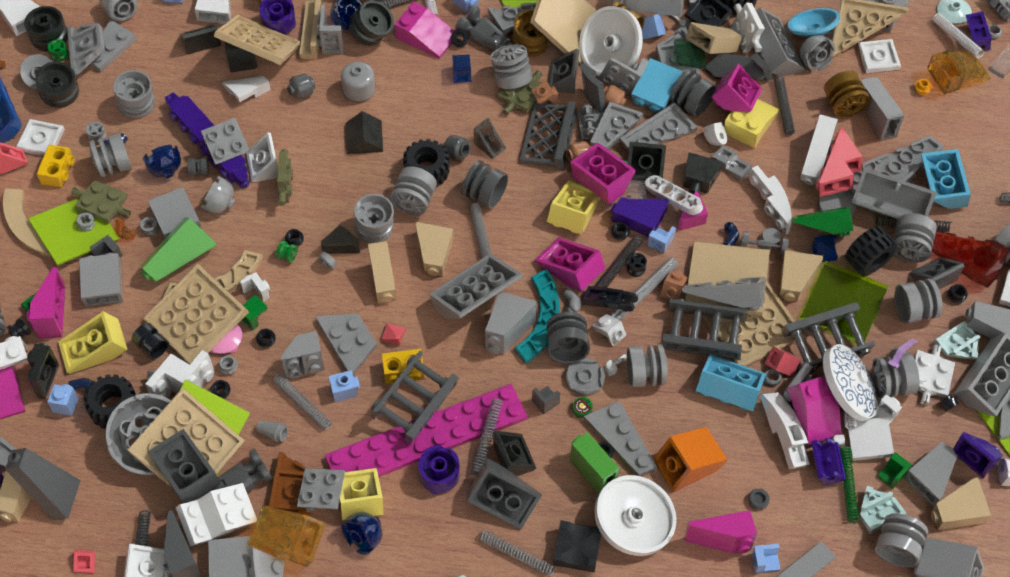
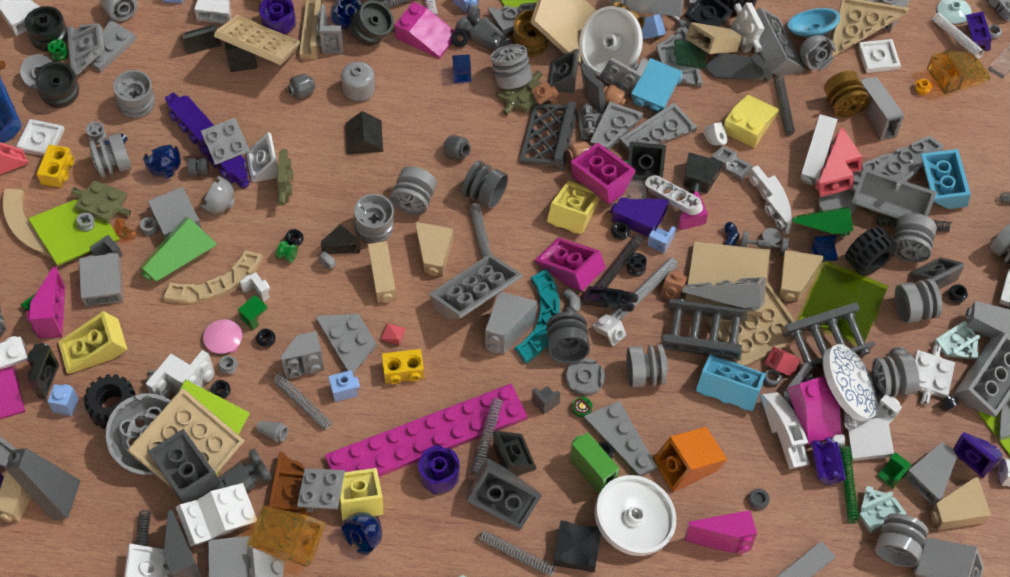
black wheel [6,318,31,338] -> none
dark blue arm [68,378,95,390] -> none
coral slope [73,549,95,573] -> none
black wheel [132,323,169,360] -> none
tan tile [142,264,249,365] -> none
white slope [222,76,271,102] -> none
dark grey fence [371,351,459,445] -> none
black tyre [403,139,450,187] -> none
clear smoke slope [474,118,506,158] -> none
white hand [605,354,627,376] -> none
dark grey wheel [670,69,717,117] -> none
dark pink slope [712,63,762,112] -> none
light blue panel [751,544,780,573] -> none
lavender piece [886,338,919,370] -> none
clear red wedge [932,231,1009,288] -> none

